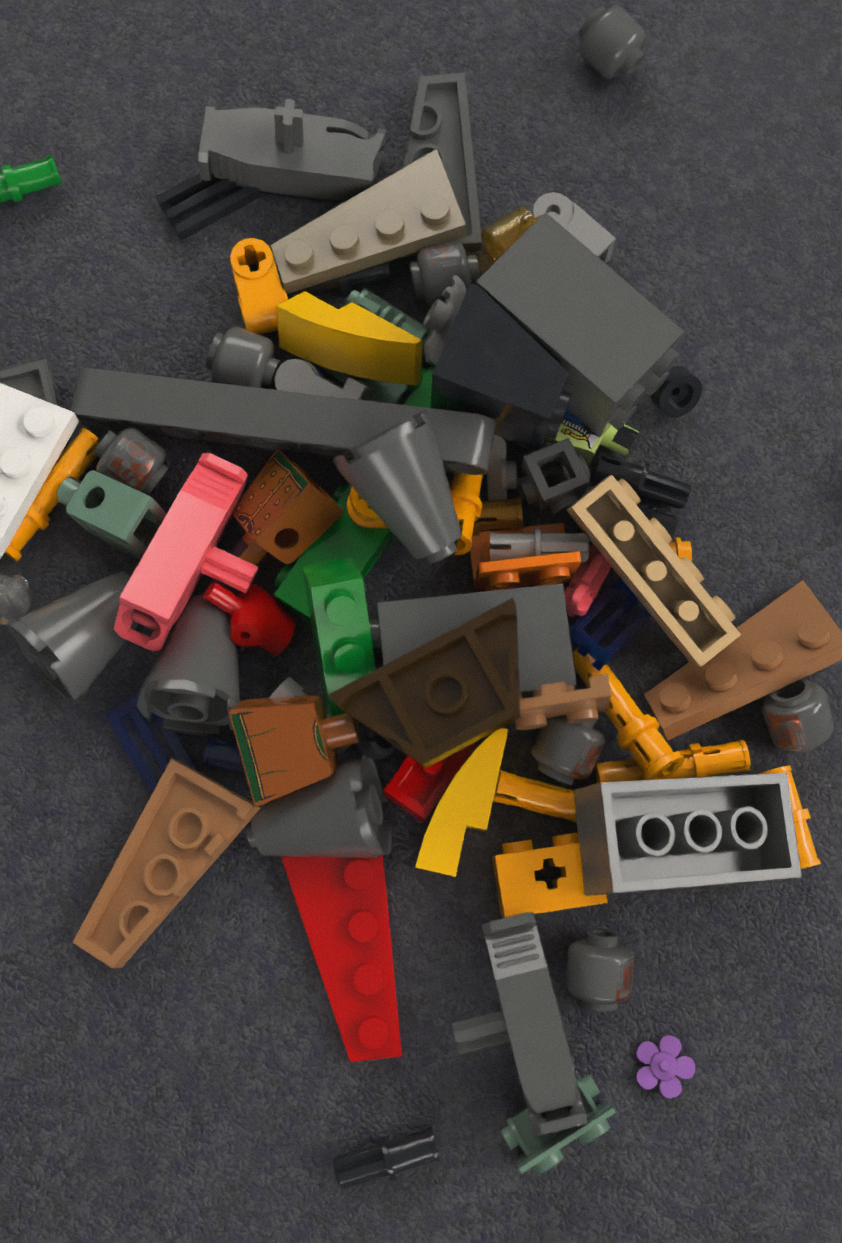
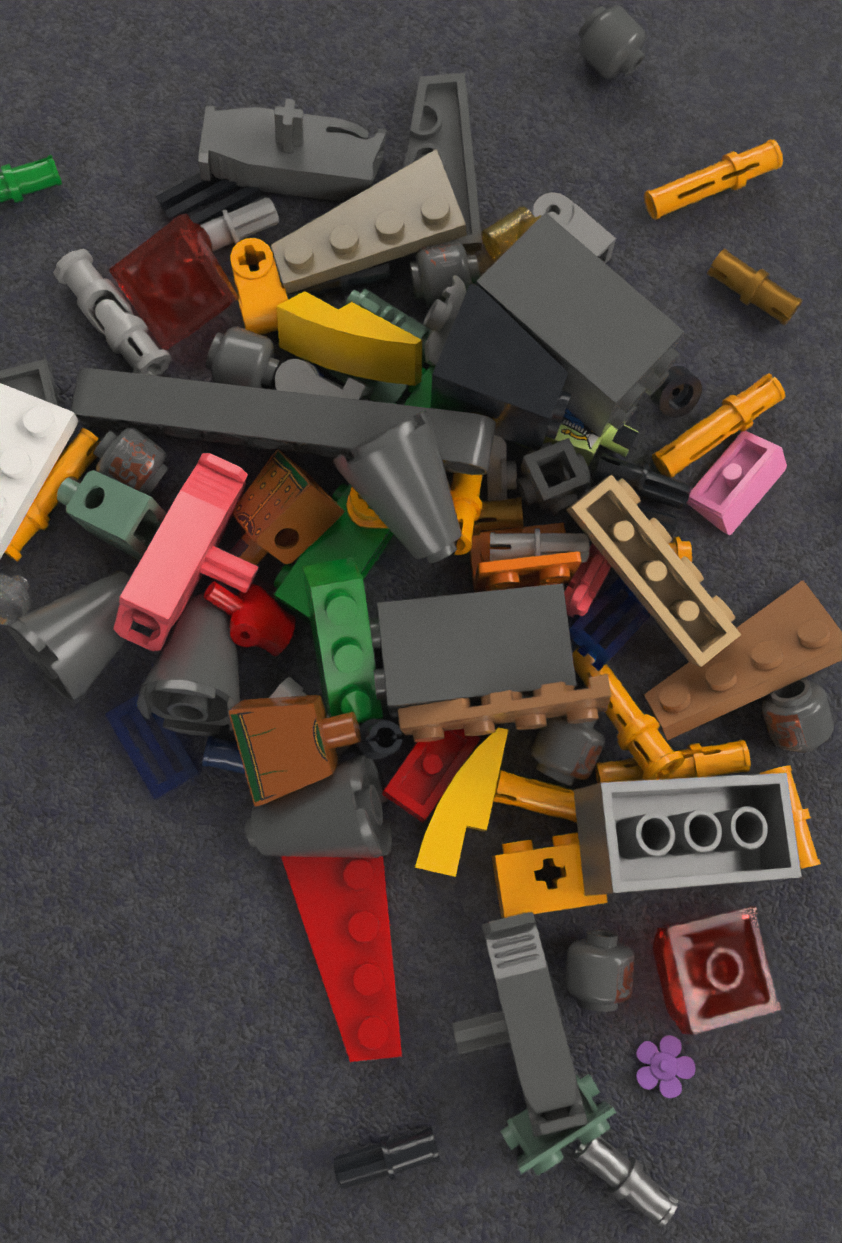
medium nougat wing [72,759,261,968] -> none
dark brown wing [330,598,521,768] -> none
none -> light grey piece [53,249,172,376]
none -> clear red slope [109,214,239,350]
none -> light grey axle [185,198,279,259]
none -> flat silver pin [574,1136,678,1228]
none -> light orange pin [644,139,783,220]
none -> light orange pin [652,374,785,478]
none -> clear red slope [653,906,782,1035]
none -> bright pink slope [687,431,787,535]
none -> pearl gold pin [707,248,803,326]

